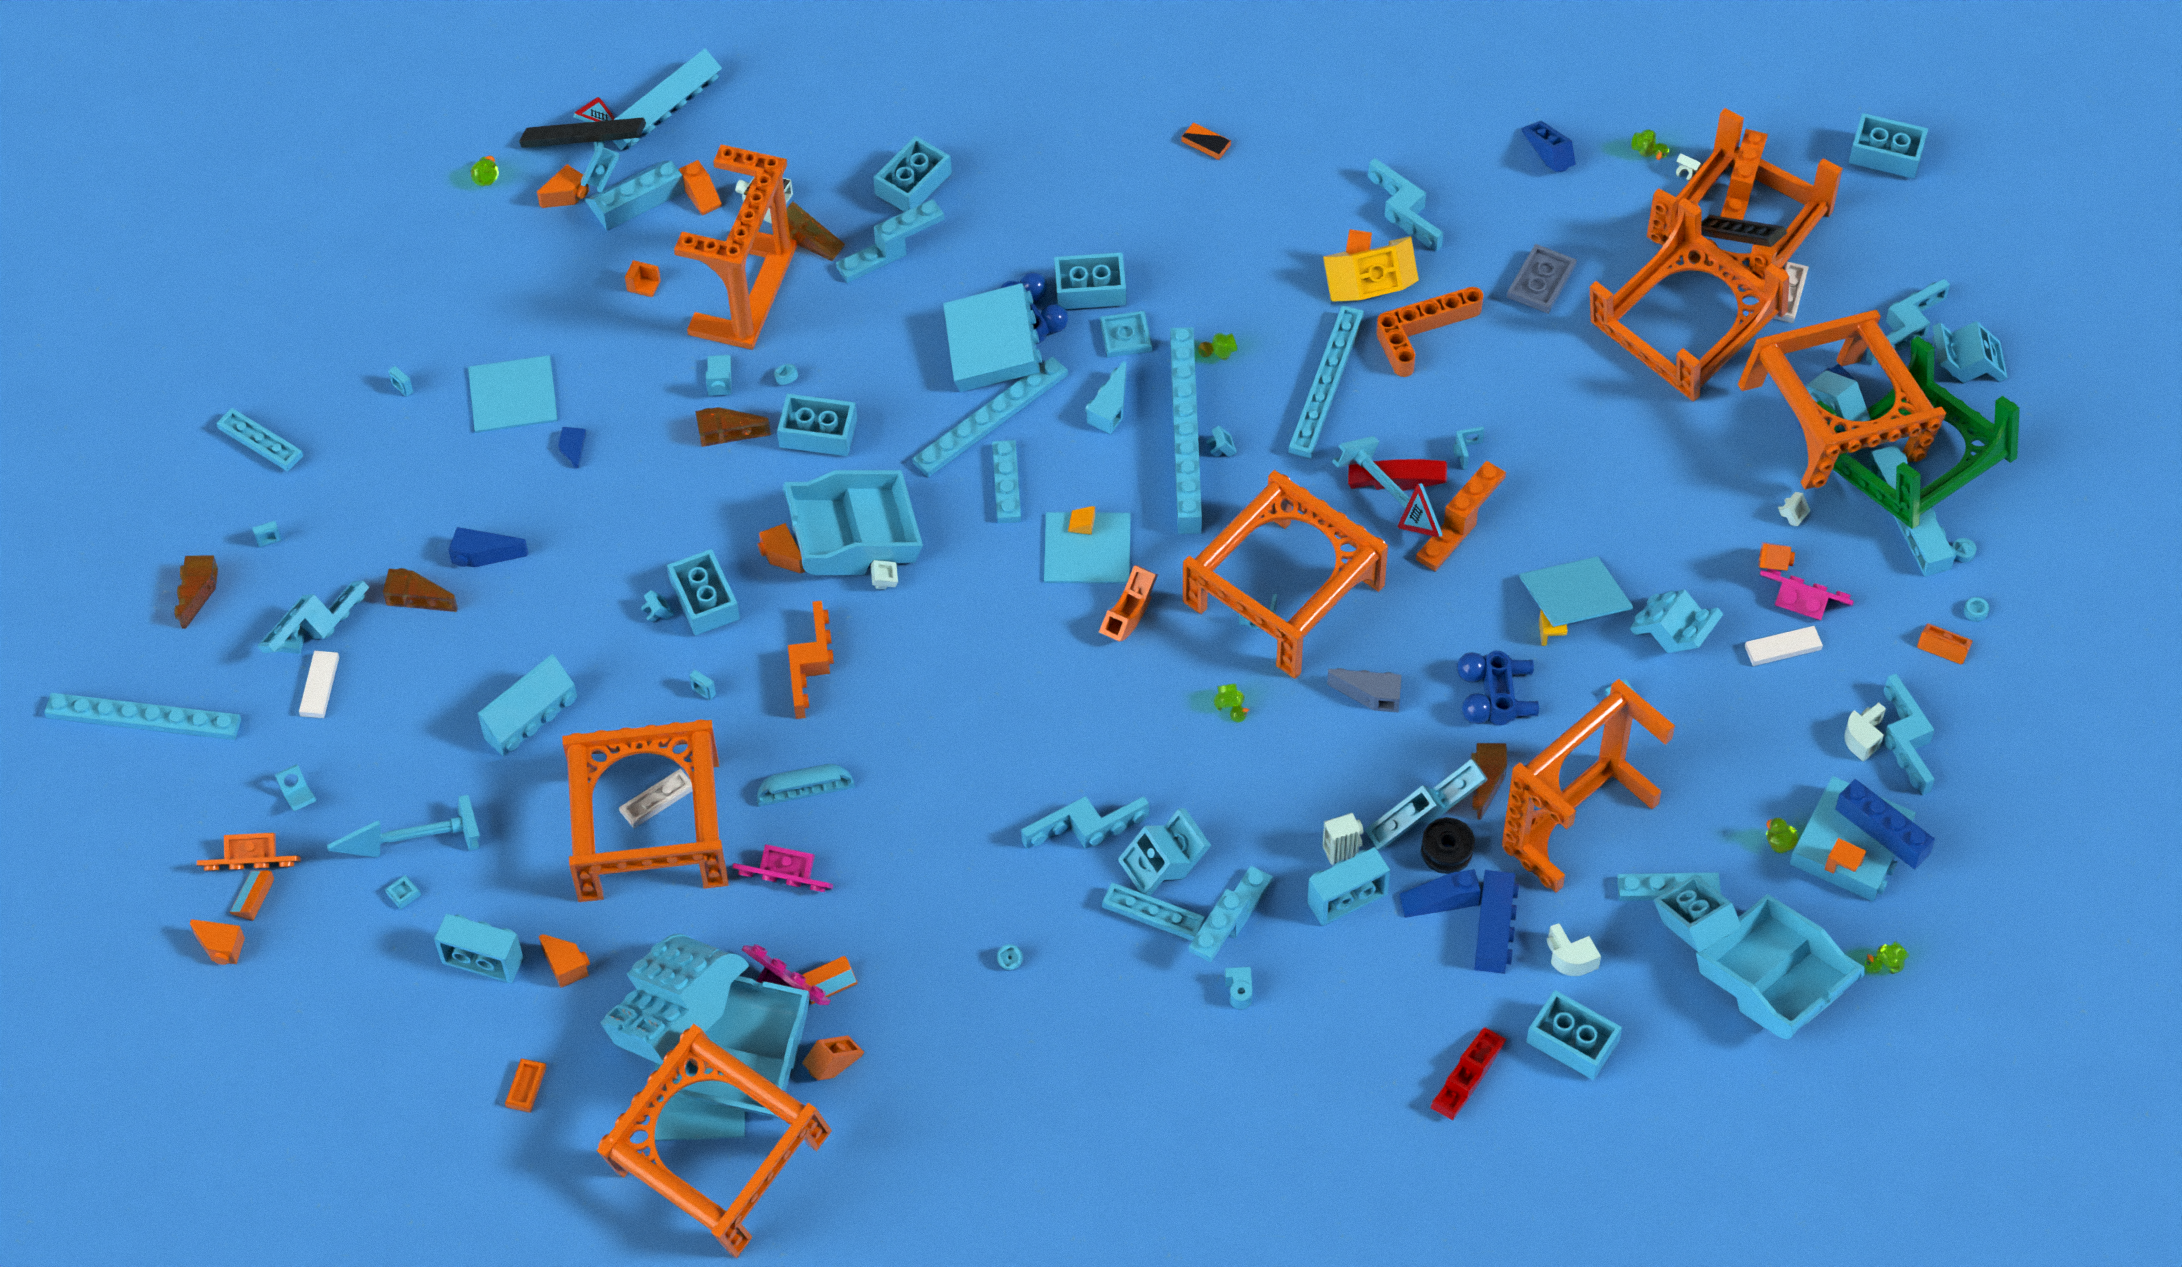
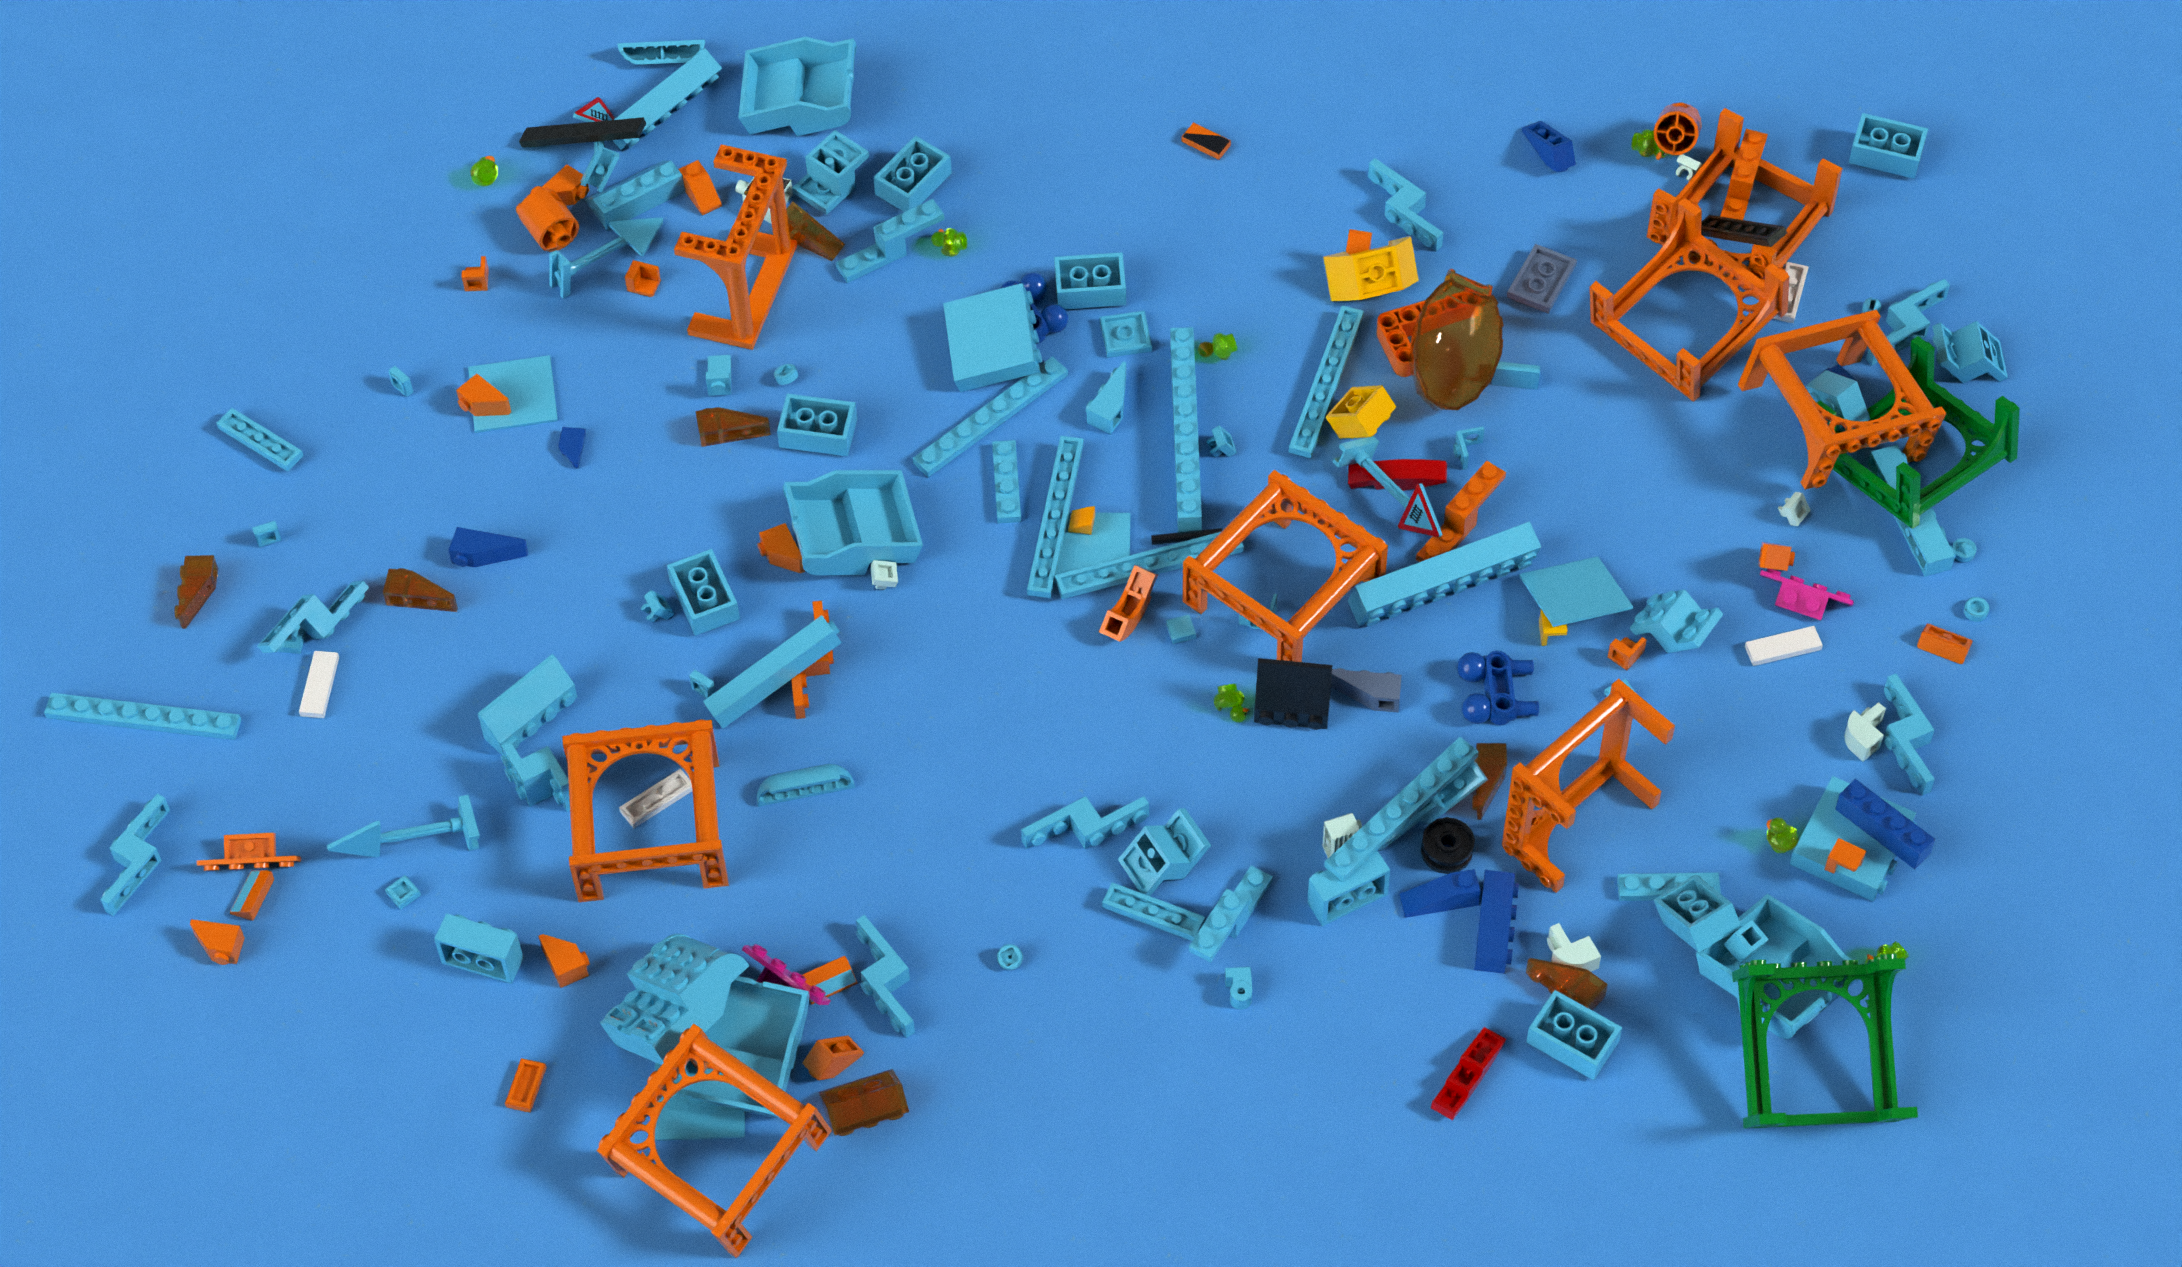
medium azure bracket [275,764,316,811] -> none
dark pink bracket [732,844,833,893] -> none
none -> medium azure bracket [100,793,170,916]
none -> orange slope [456,374,511,416]
none -> orange panel [462,256,489,292]
none -> medium azure bracket [501,741,570,812]
none -> orange cylinder [516,186,579,252]
none -> medium azure piece [549,218,663,299]
none -> medium azure brick [617,40,705,65]
none -> medium azure brick [703,615,842,728]
none -> medium azure piece [738,37,857,136]
none -> medium azure bracket [792,130,869,215]
none -> clear orange slope [819,1069,909,1136]
none -> medium azure bracket [856,915,915,1038]
none -> clear neon green animal [931,228,968,257]
none -> medium azure plate [1027,436,1084,598]
none -> medium azure plate [1055,532,1244,599]
none -> black bar [1151,528,1222,545]
none -> medium azure tile [1166,615,1196,644]
none -> black slope [1254,658,1332,730]
none -> medium azure plate [1324,737,1479,882]
none -> yellow brick [1325,385,1396,439]
none -> medium azure brick [1348,521,1541,626]
none -> clear orange windscreen [1409,268,1504,411]
none -> medium azure panel [1491,361,1540,390]
none -> clear orange slope [1526,958,1608,1011]
none -> orange panel [1608,637,1647,670]
none -> orange cylinder [1653,102,1702,155]
none -> medium azure brick [1723,920,1769,964]
none -> green arch [1732,954,1918,1129]
none -> medium azure hinge [1862,297,1881,314]

